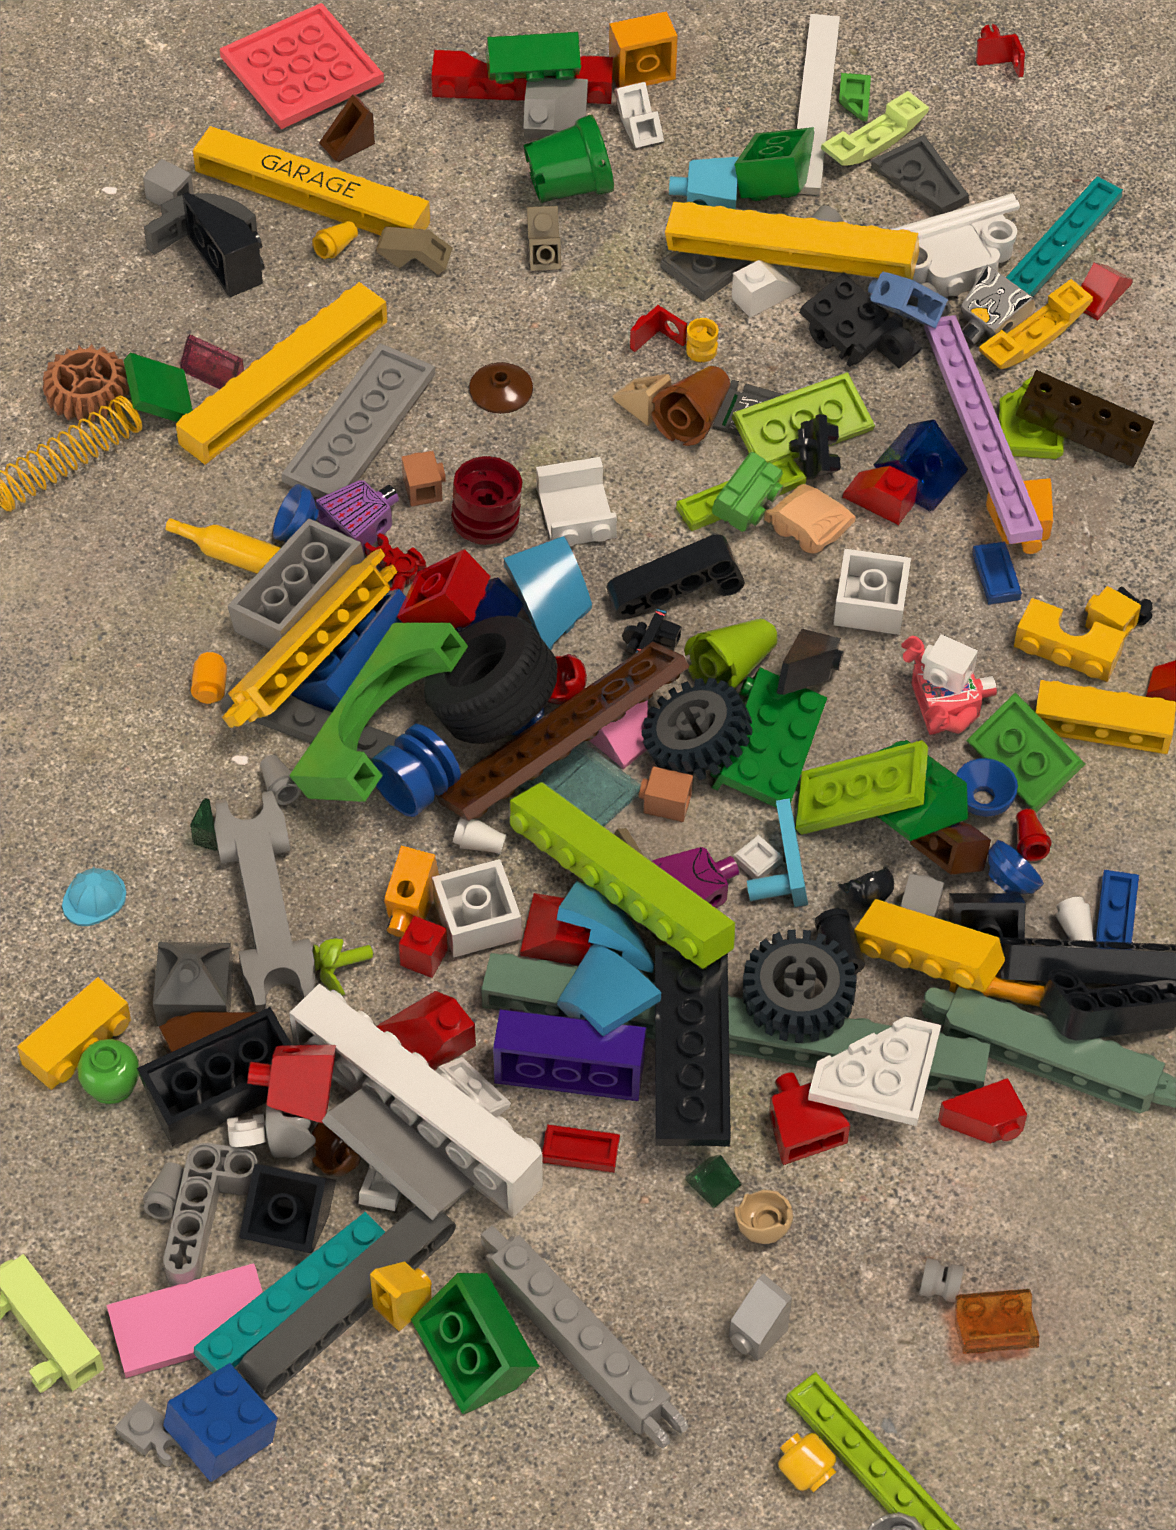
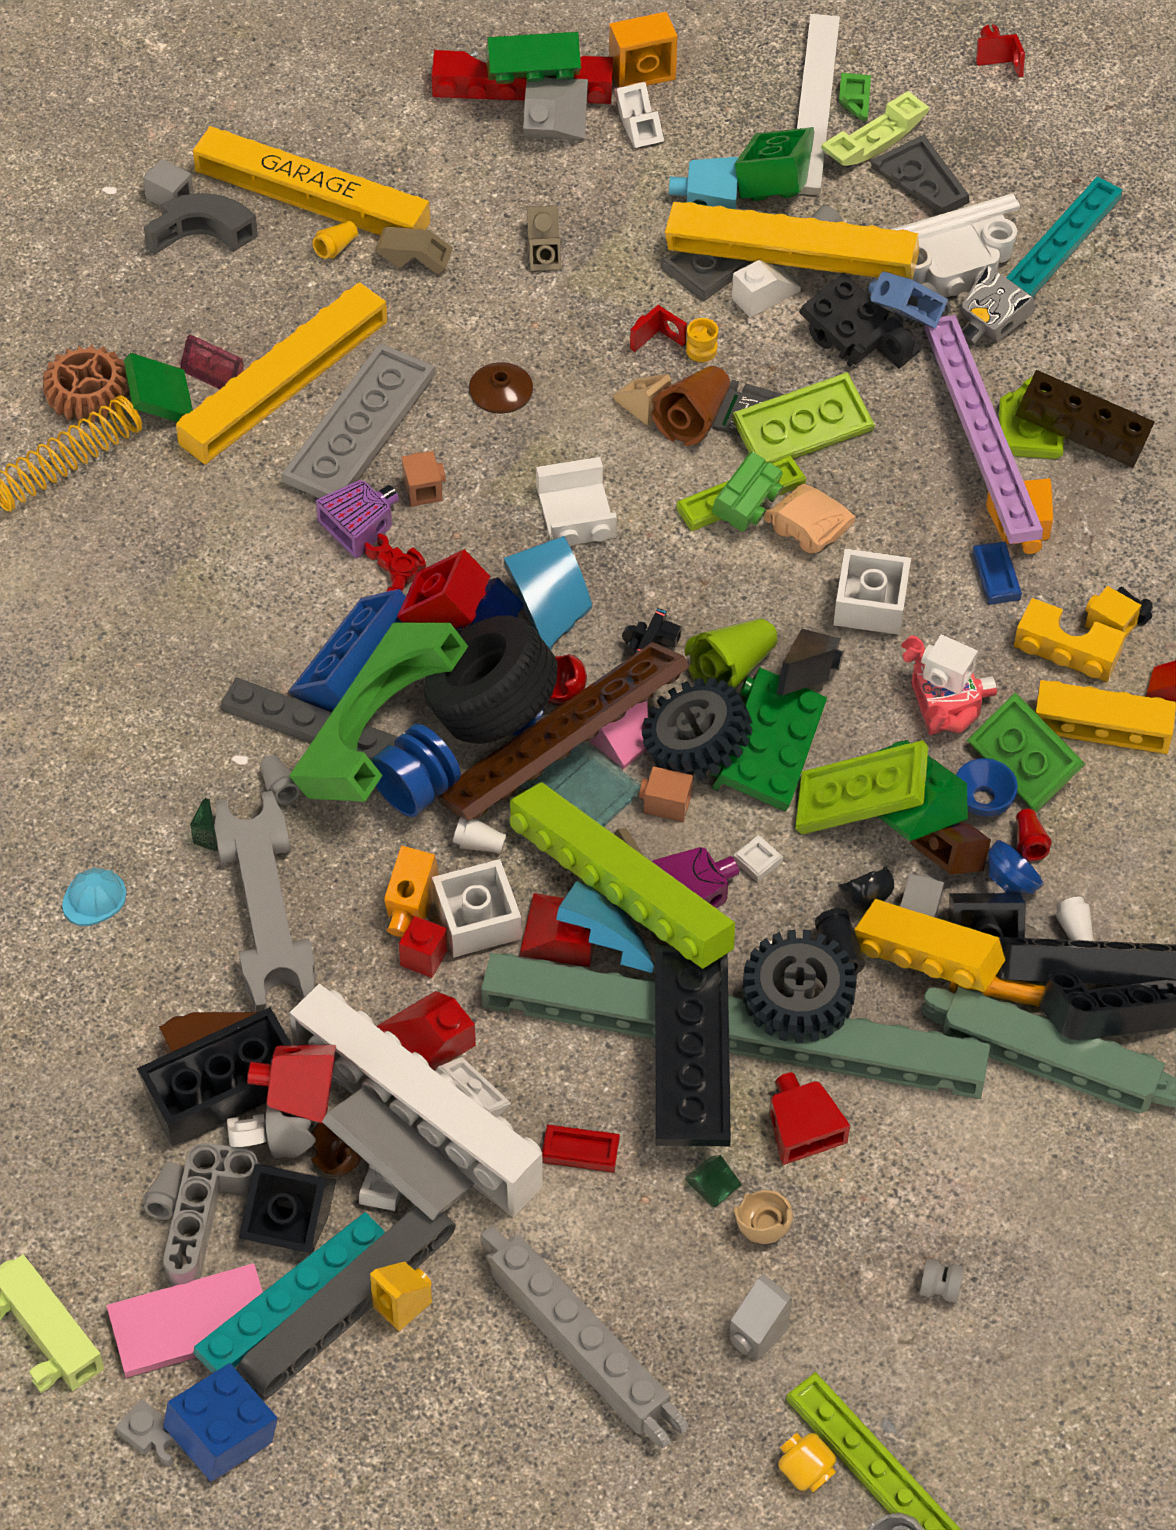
yellow brick [17,977,131,1090] -> none
bright green piece [77,1039,139,1104] -> none
dark grey piece [153,942,234,1026] -> none
yellow piece [165,518,281,574] -> none
black slope [182,192,265,298] -> none
light orange brick [191,652,227,704] -> none
coral plate [220,3,384,129] -> none
yellow hinge [222,548,397,728] -> none
light grey brick [228,518,365,649] -> none
blue piece [273,484,319,542] -> none
lime plant [312,938,373,996] -> none
reddish brown slope [319,95,375,162] -> none
green slope [411,1273,540,1414] -> none
dark red wheel [451,456,523,545] -> none
dark purple brick [493,1009,646,1101] -> none
green piece [523,115,614,203] -> none
dark azure slope [557,944,661,1037] -> none
black beam [606,534,745,619] -> none
medium azure piece [747,798,808,907] -> none
black hips [789,414,841,480] -> none
white plate [808,1016,941,1126] -> none
red slope [842,466,918,525] -> none
clear blue slope [873,419,968,511] -> none
red slope [938,1078,1027,1144] -> none
clear orange bracket [955,1289,1040,1354] -> none
yellow slope [979,279,1093,369] -> none
slope [1081,262,1133,321] -> none
blue tile [1095,869,1139,942] -> none

